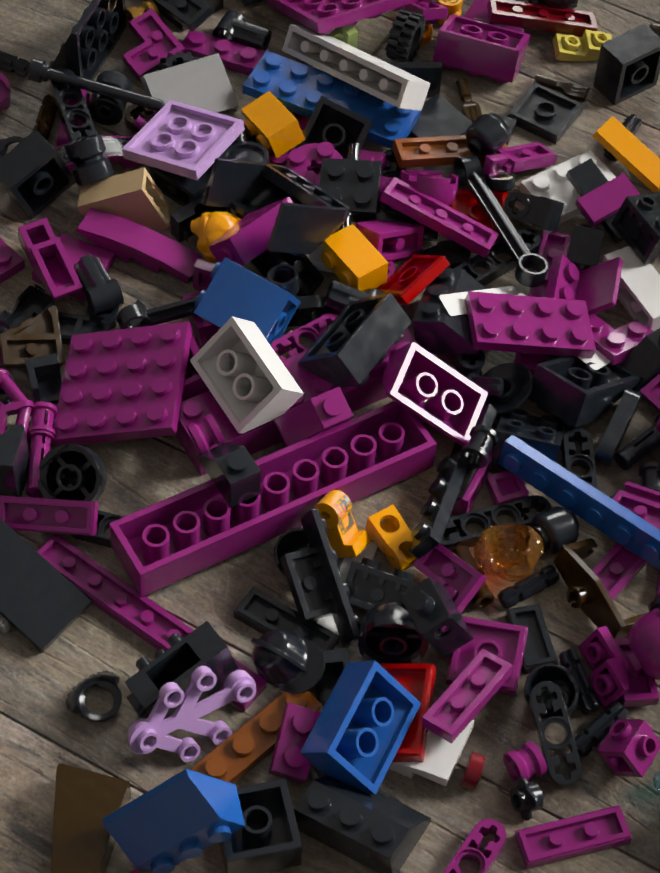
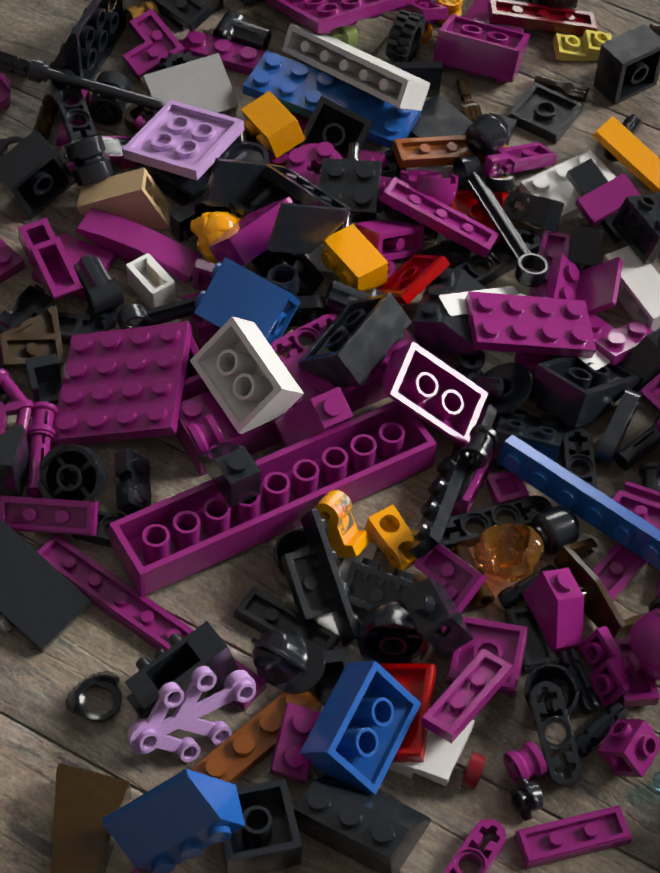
none -> black piece [113,447,152,517]
none -> white piece [126,253,176,309]
none -> magenta slope [522,568,584,652]

